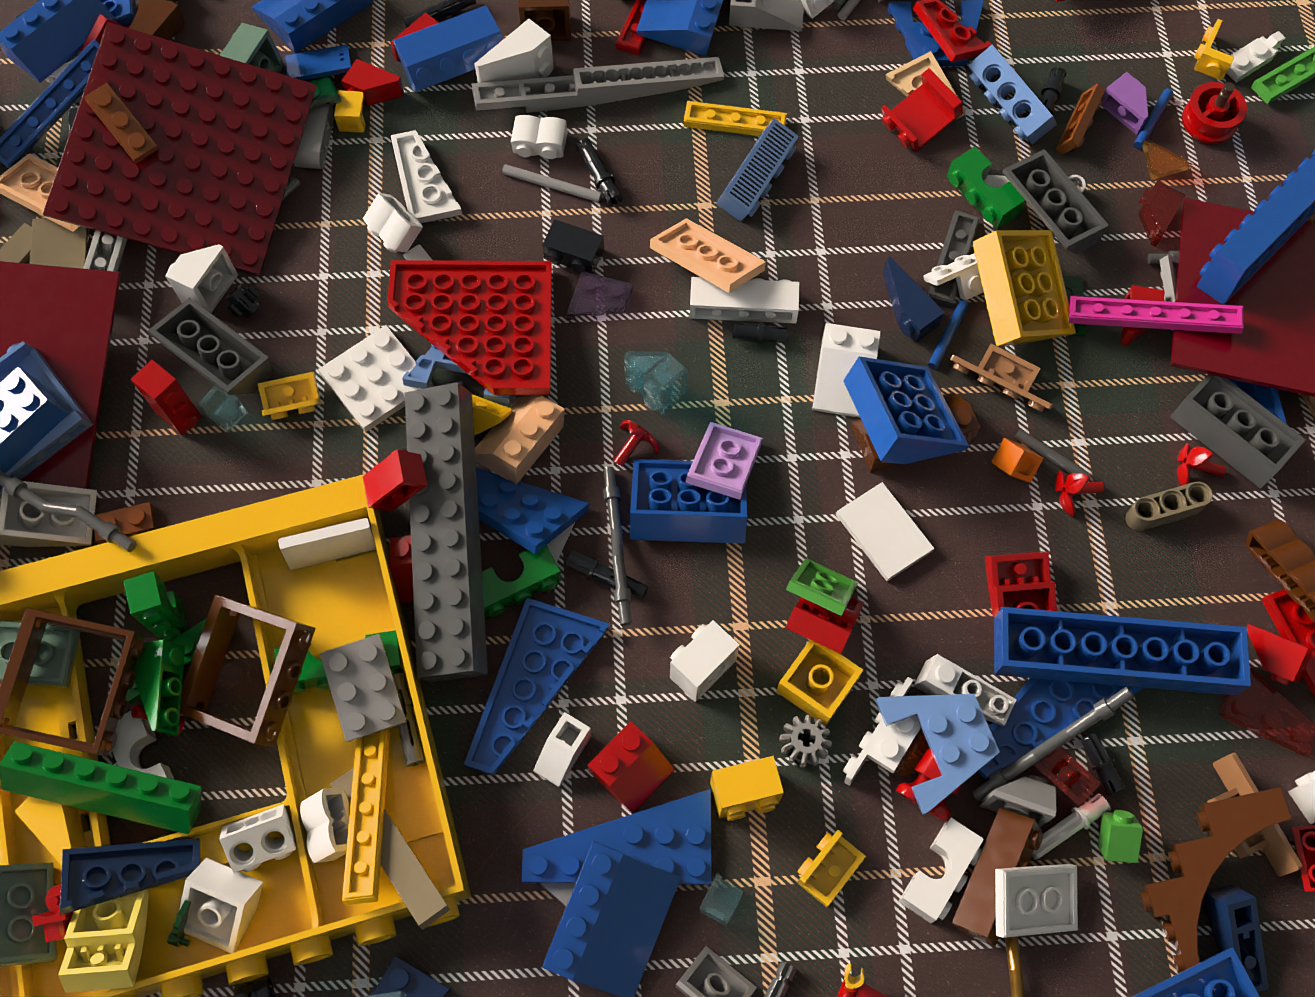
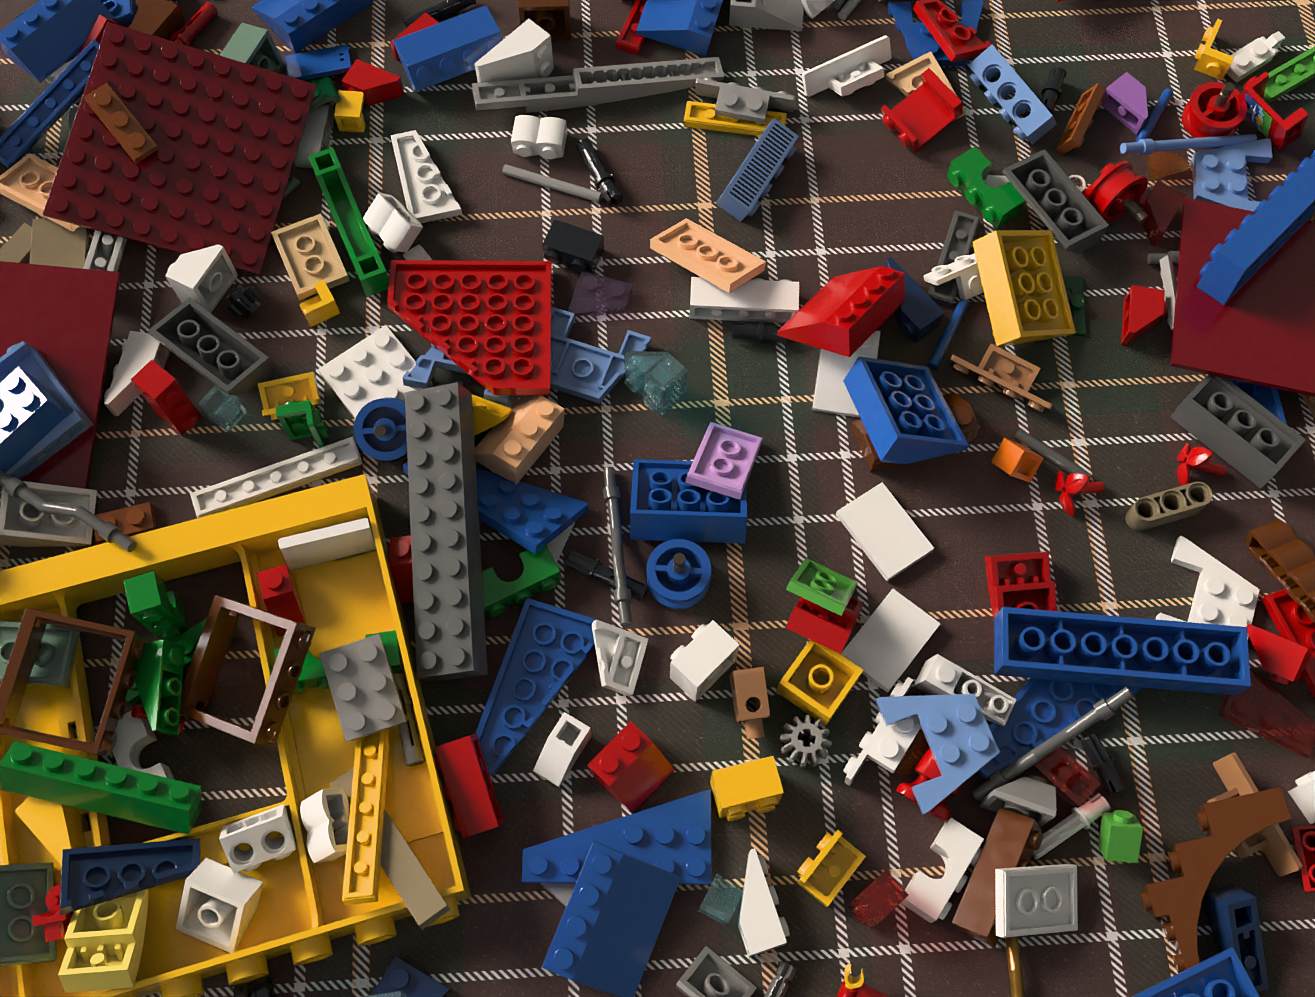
dark green piece [167,900,191,947] -> none
red brick [363,449,427,512] -> none
red plant [613,420,659,467] -> none
dark pink tile [1068,296,1244,334] -> none
none -> white slope [104,331,170,416]
none -> red pin [170,2,218,46]
none -> white tile [190,437,363,518]
none -> red slope [257,564,307,637]
none -> tan plate [271,214,350,300]
none -> green bracket [276,400,329,448]
none -> yellow panel [300,279,340,327]
none -> green arch [308,147,389,297]
none -> blue wheel [354,397,407,461]
none -> red brick [434,733,505,838]
none -> medium blue wing [550,307,651,404]
none -> white wing [592,620,648,696]
none -> blue wheel [647,539,711,609]
none -> light grey bracket [695,78,796,124]
none -> medium nougat torso [729,667,770,739]
none -> white slope [738,848,790,957]
none -> red slope [777,266,905,357]
none -> white bracket [802,35,892,97]
none -> white tile [841,589,940,693]
none -> clear red brick [850,870,909,928]
none -> red wheel [1083,160,1149,224]
none -> medium blue bar [1120,134,1257,155]
none -> white wing [1156,536,1260,639]
none -> medium blue wing [1192,138,1272,211]
none -> red panel [1242,71,1309,152]

